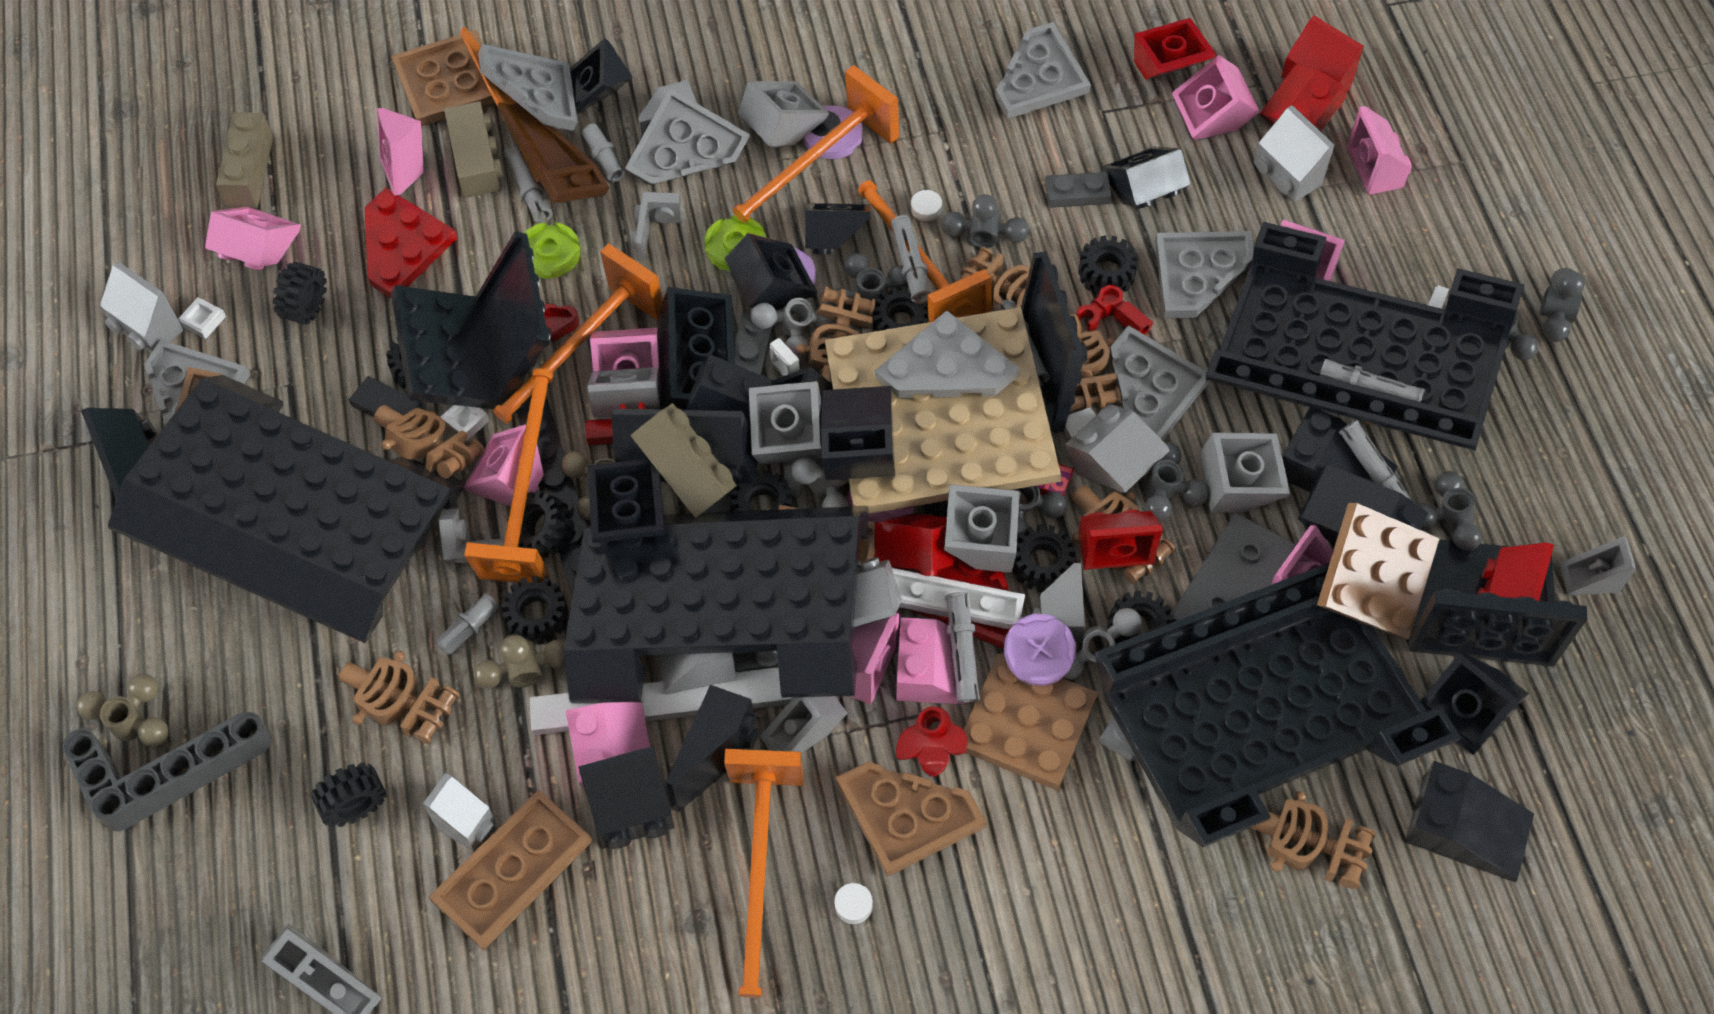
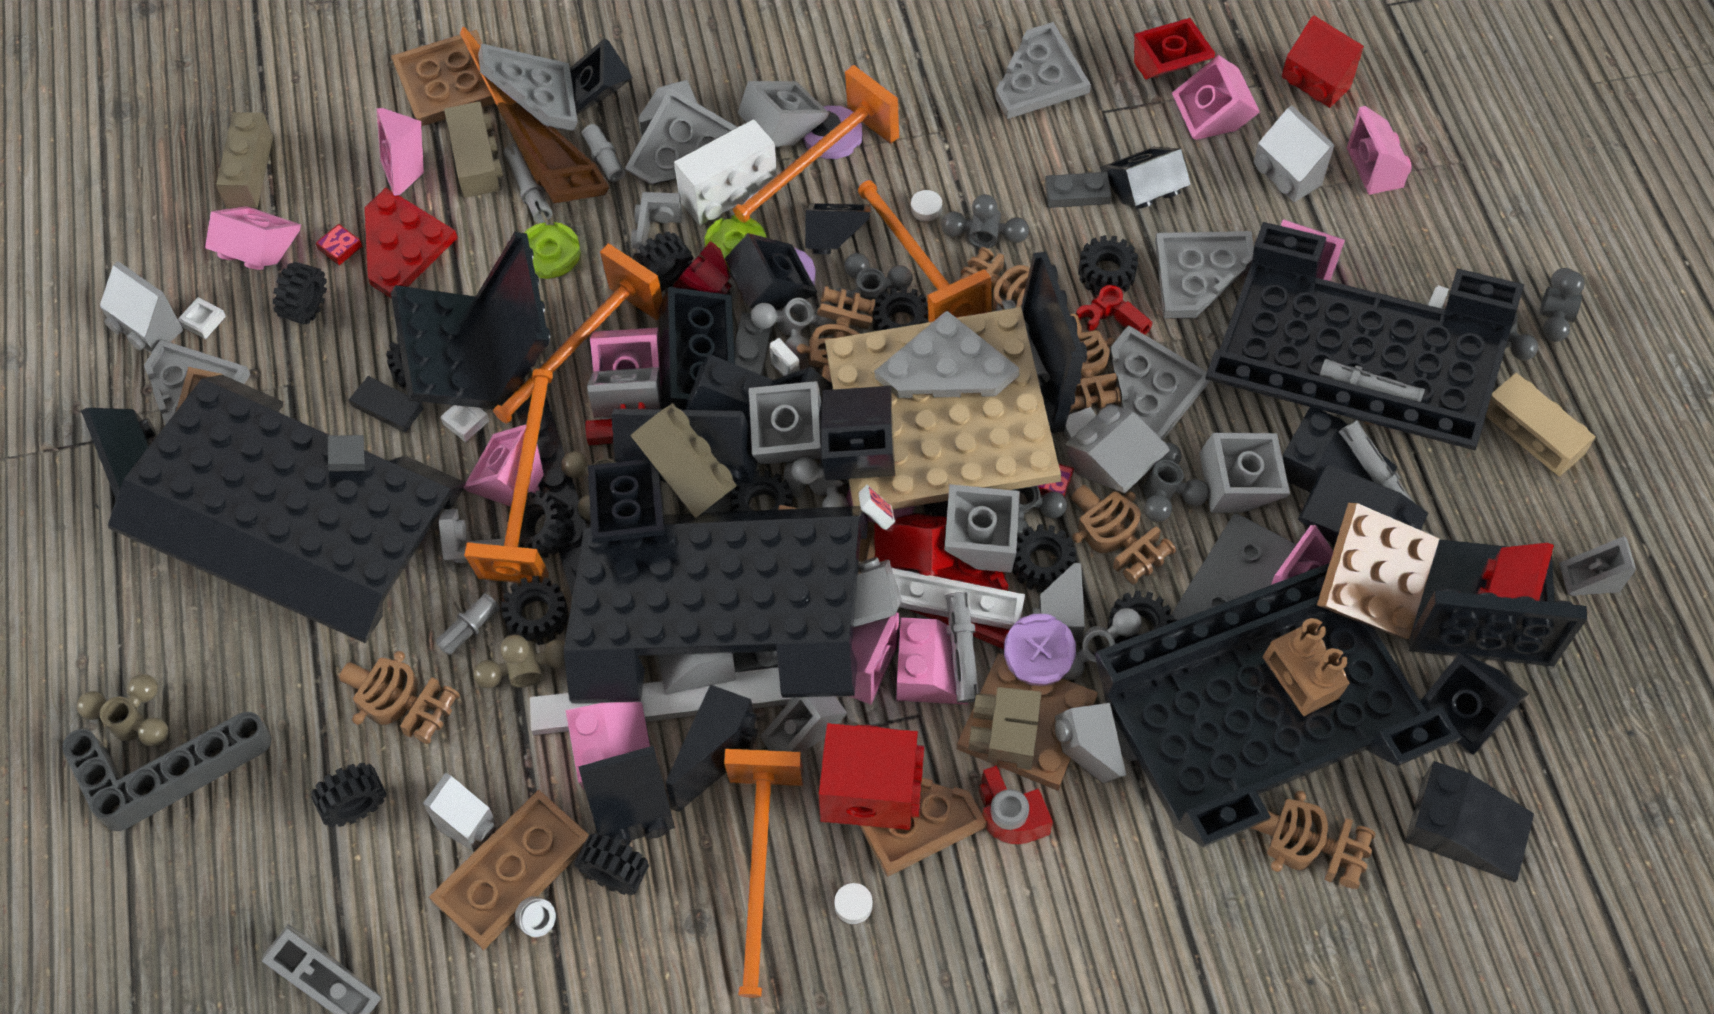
medium nougat torso [374,405,484,479] -> none
red tile [544,304,580,342] -> none
light grey pin [891,215,931,304] -> none
red plate [896,707,968,777] -> none
red slope [1078,509,1163,570] -> none
red slope [1259,64,1347,132] -> none
dark grey piece [1417,471,1482,551] -> none
none -> tile [316,224,363,266]
none -> dark grey tile [328,435,365,471]
none -> tile [515,896,556,937]
none -> black tyre [574,833,649,895]
none -> black tyre [633,232,694,292]
none -> dark red brick [673,241,732,294]
none -> white brick [674,119,777,226]
none -> red brick [819,723,924,830]
none -> white tile [859,485,895,530]
none -> dark tan hips [968,687,1042,770]
none -> red brick [978,765,1053,844]
none -> light grey tile [991,789,1029,830]
none -> light grey slope [1055,703,1126,783]
none -> medium nougat brick [1263,618,1350,716]
none -> tan brick [1486,372,1596,477]

